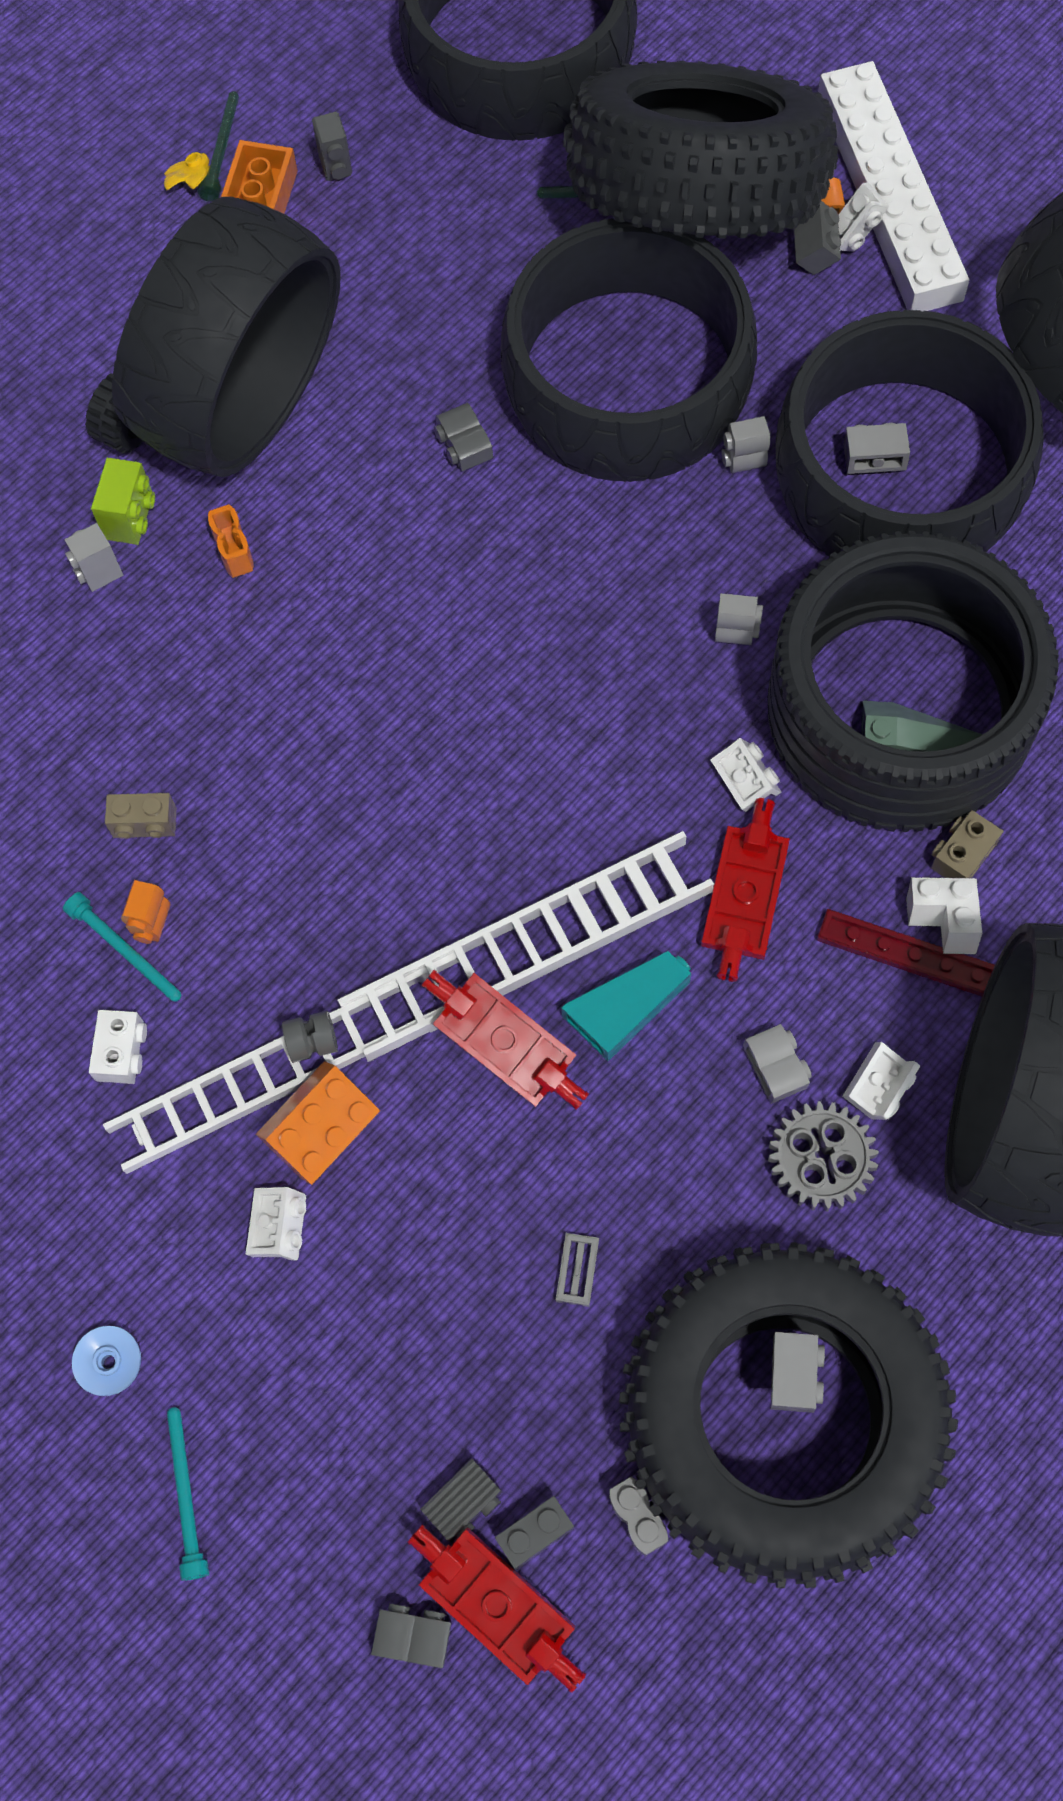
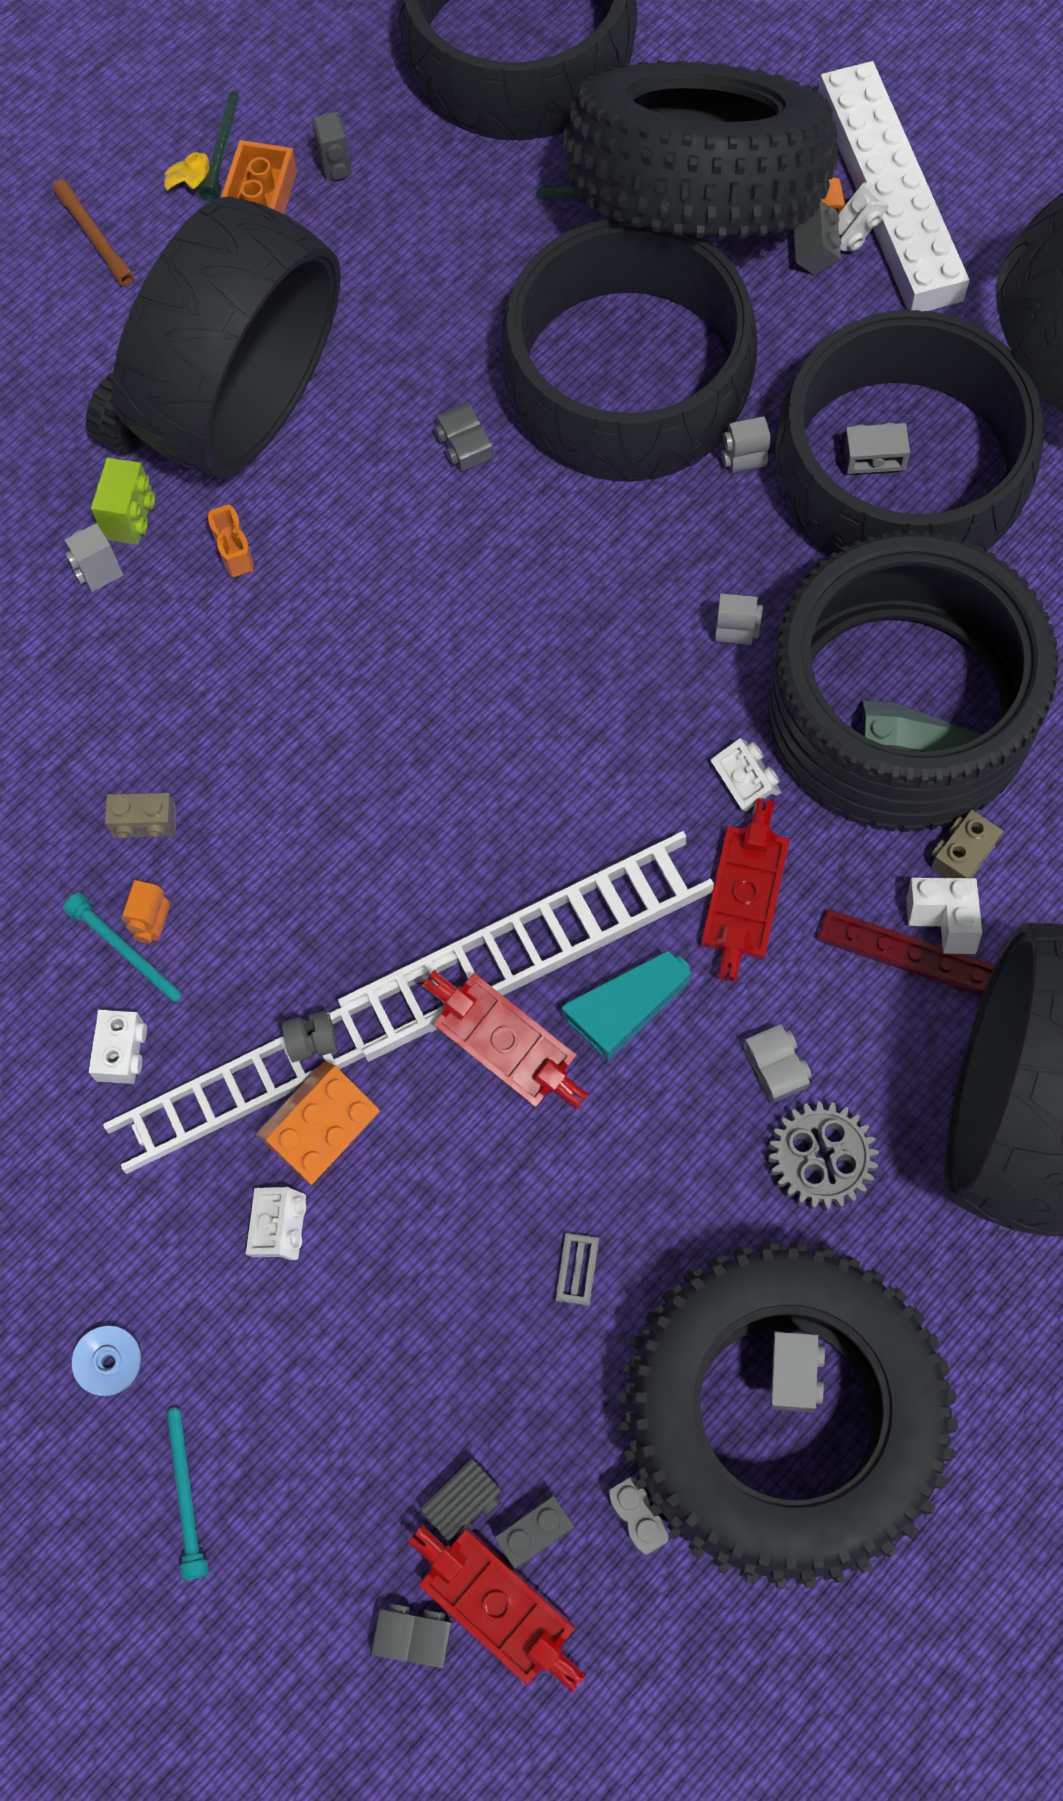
white bracket [842,1042,920,1120] -> none
none -> dark orange piece [52,179,134,286]

